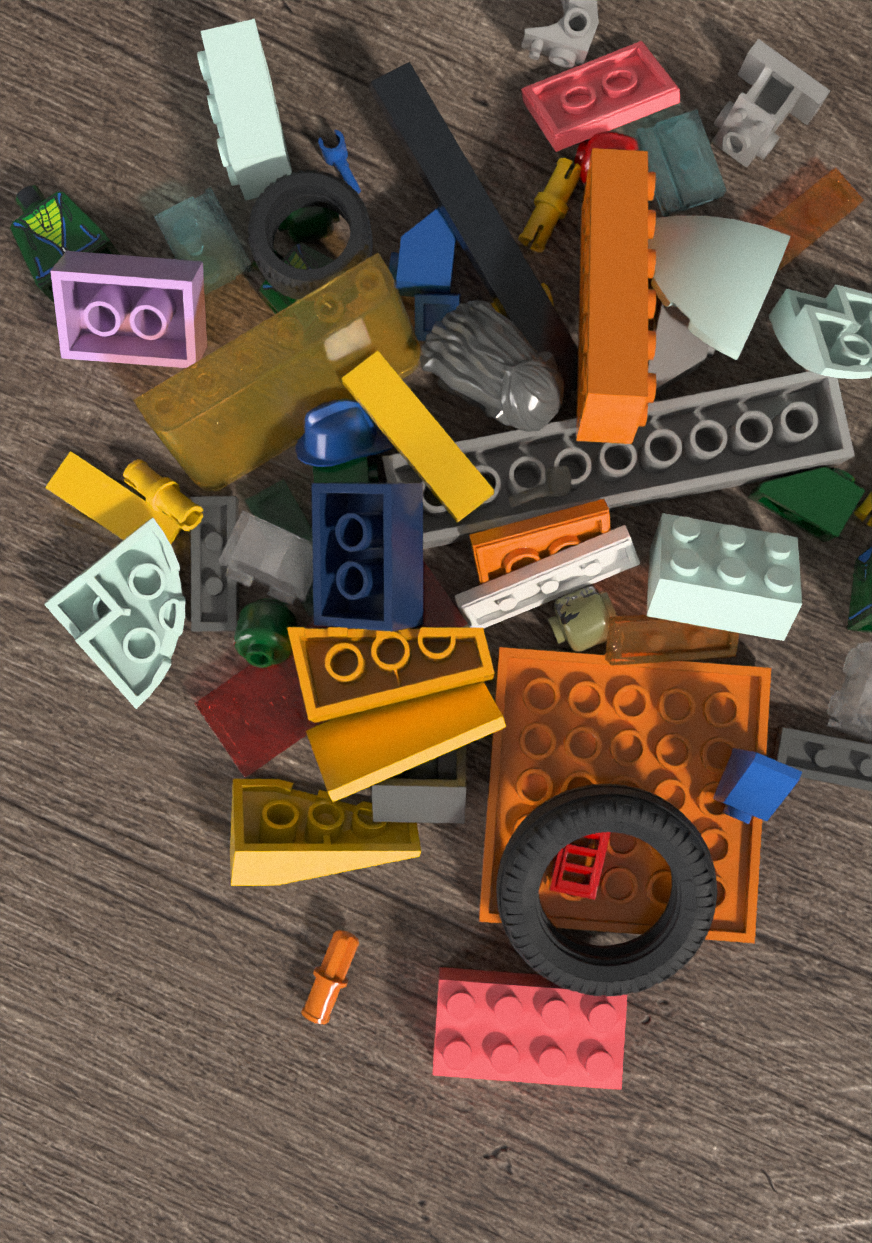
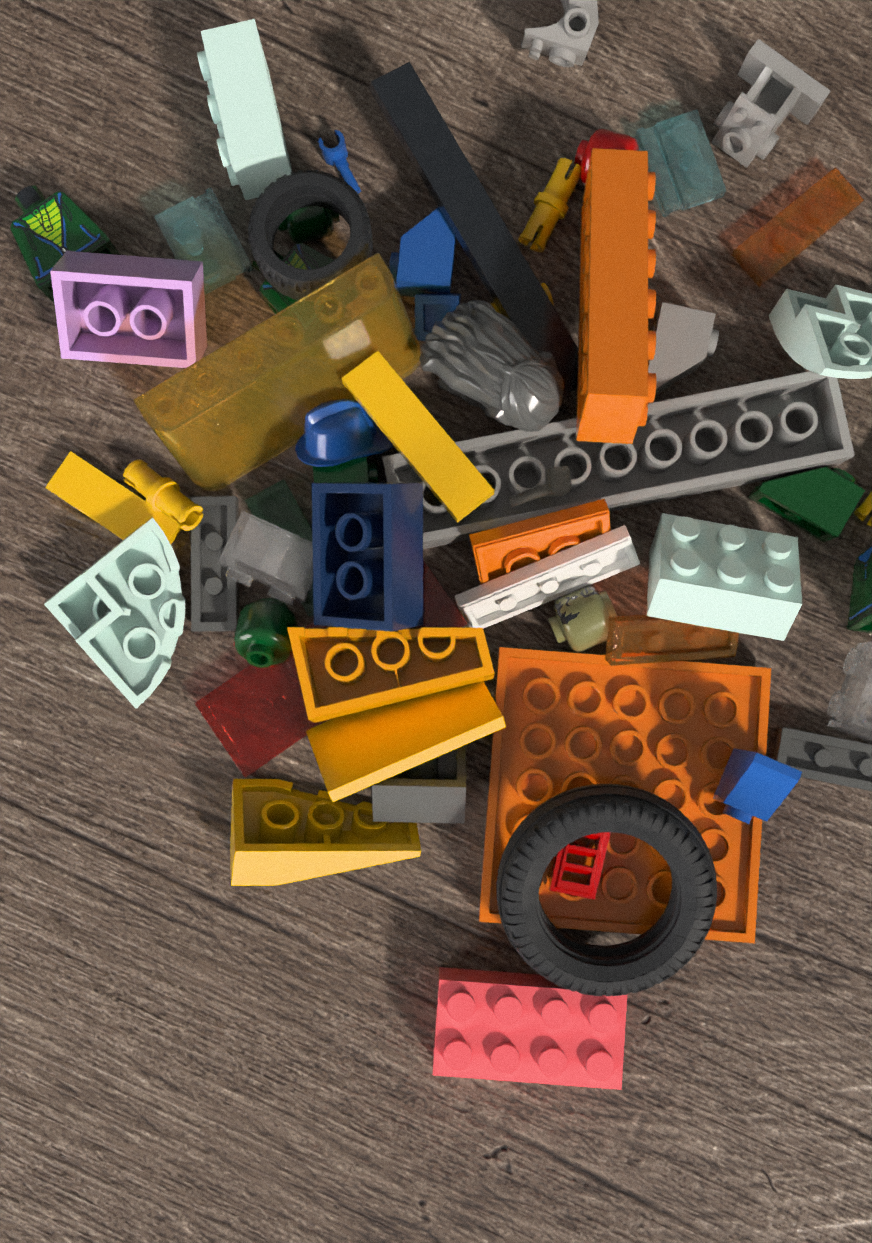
orange axle [301,930,359,1025] -> none
coral tile [521,41,680,152] -> none
light aqua brick [648,216,791,360] -> none

